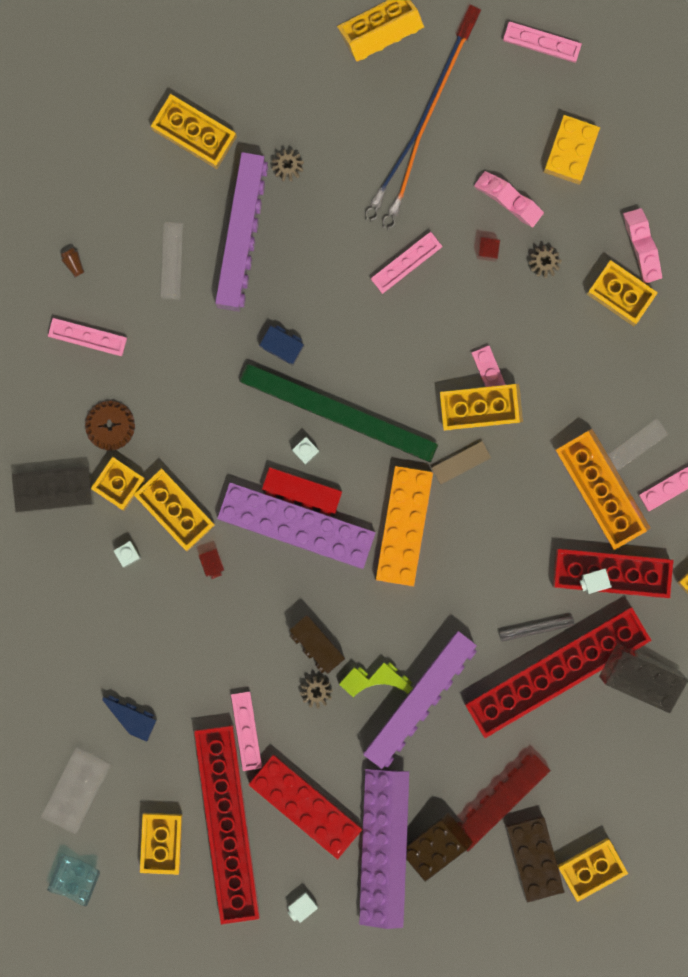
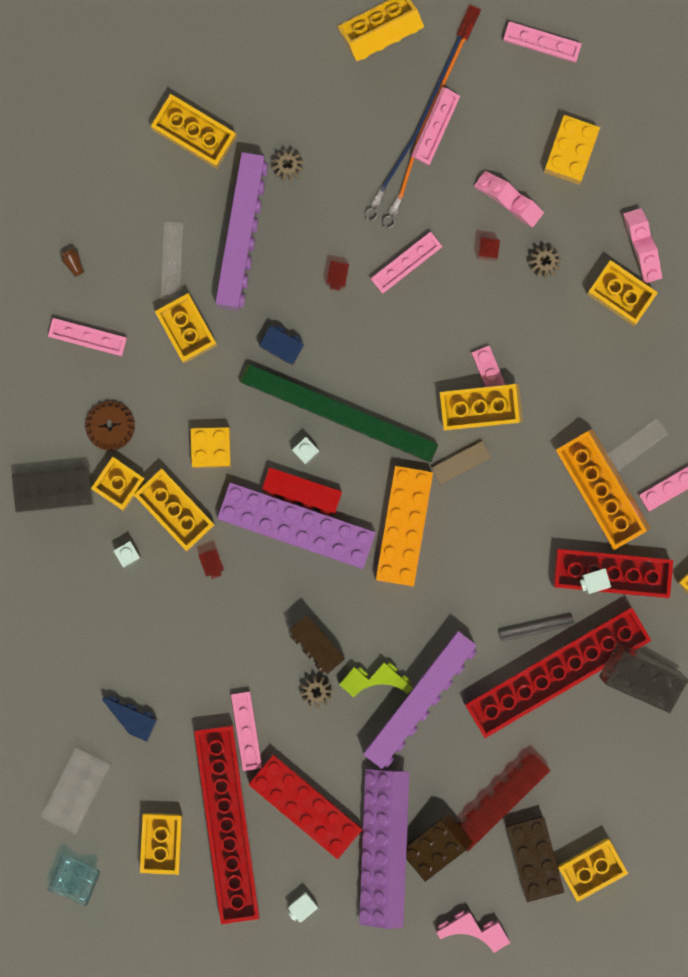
none -> yellow brick [155,293,217,364]
none -> yellow brick [191,427,231,468]
none -> clear red brick [326,261,349,291]
none -> bright pink plate [411,87,460,165]
none -> bright pink arch [436,910,510,953]

